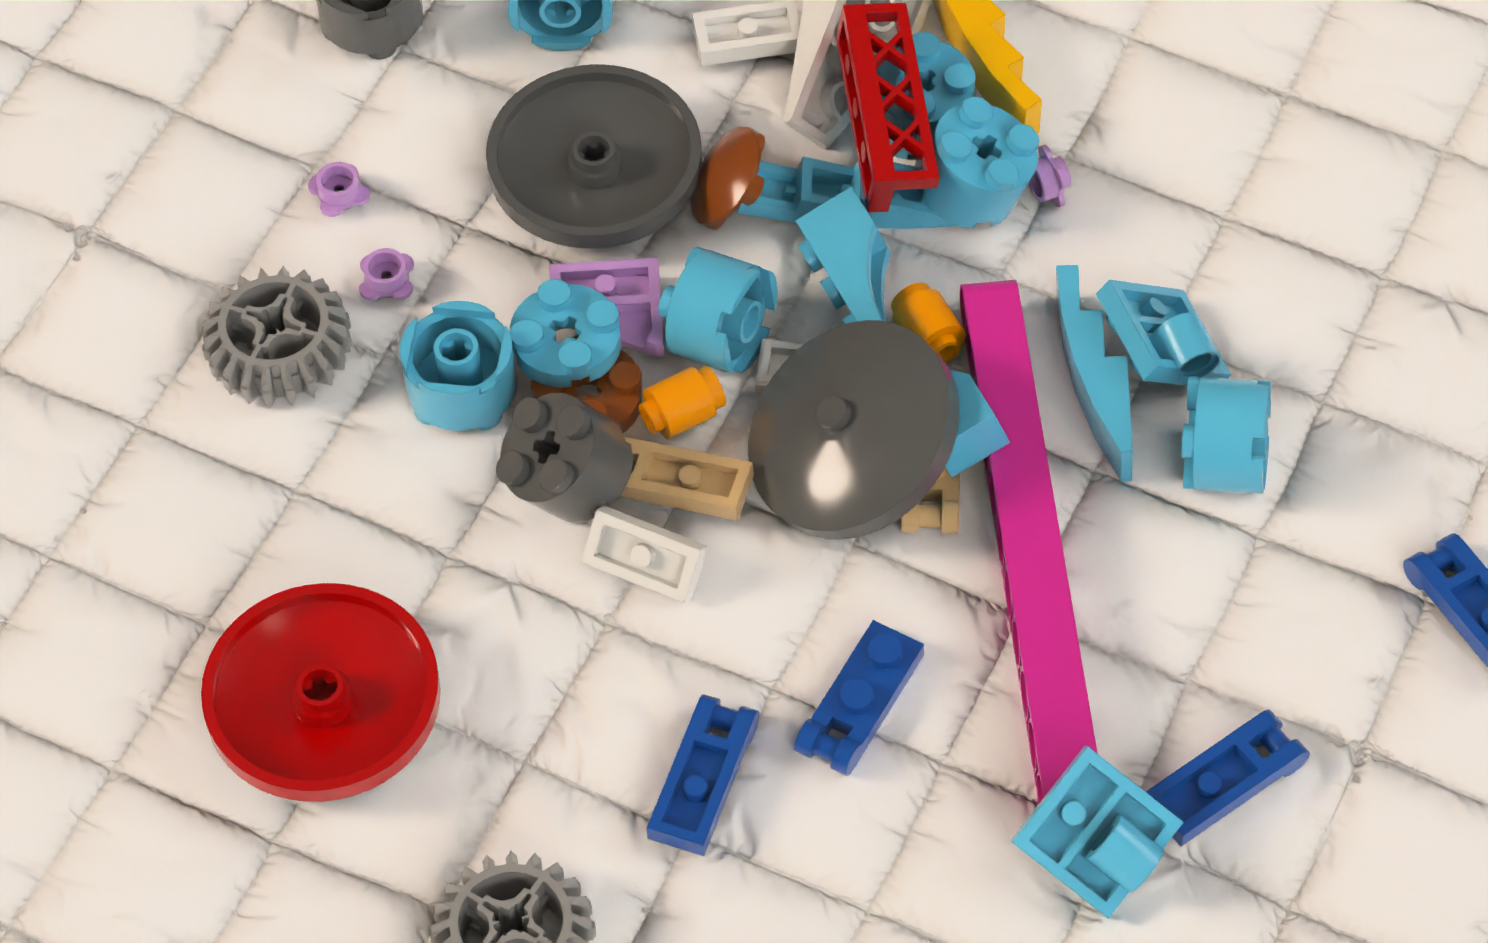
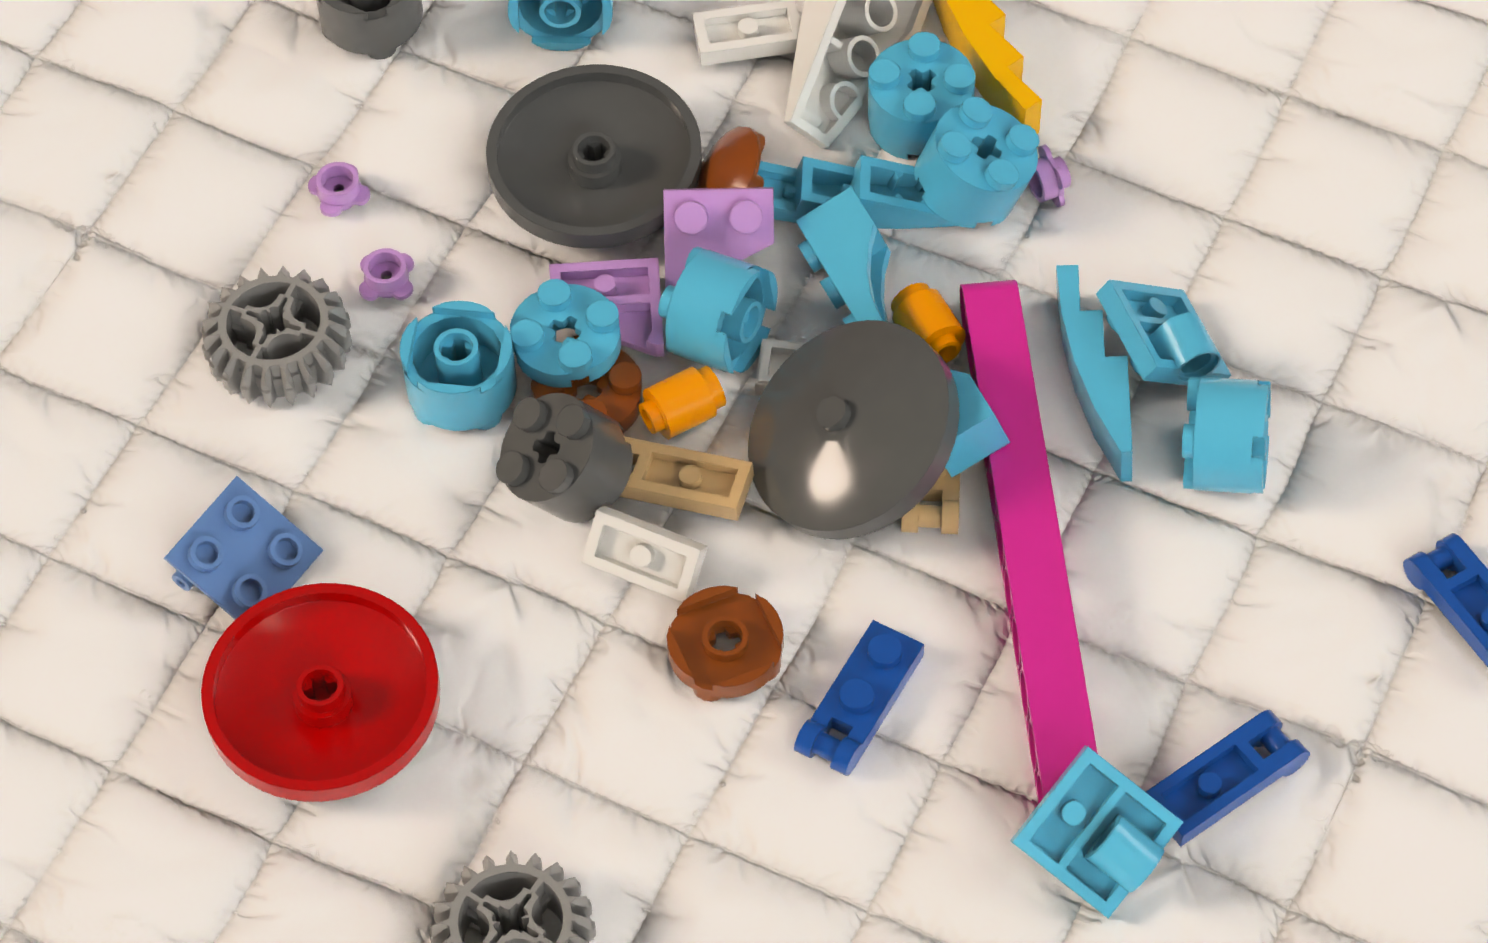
blue plate [646,694,760,856] -> none
red fence [836,3,940,213] -> none
none -> medium blue hinge [163,476,323,620]
none -> lavender wing [663,187,774,288]
none -> dark orange plate [667,585,784,702]

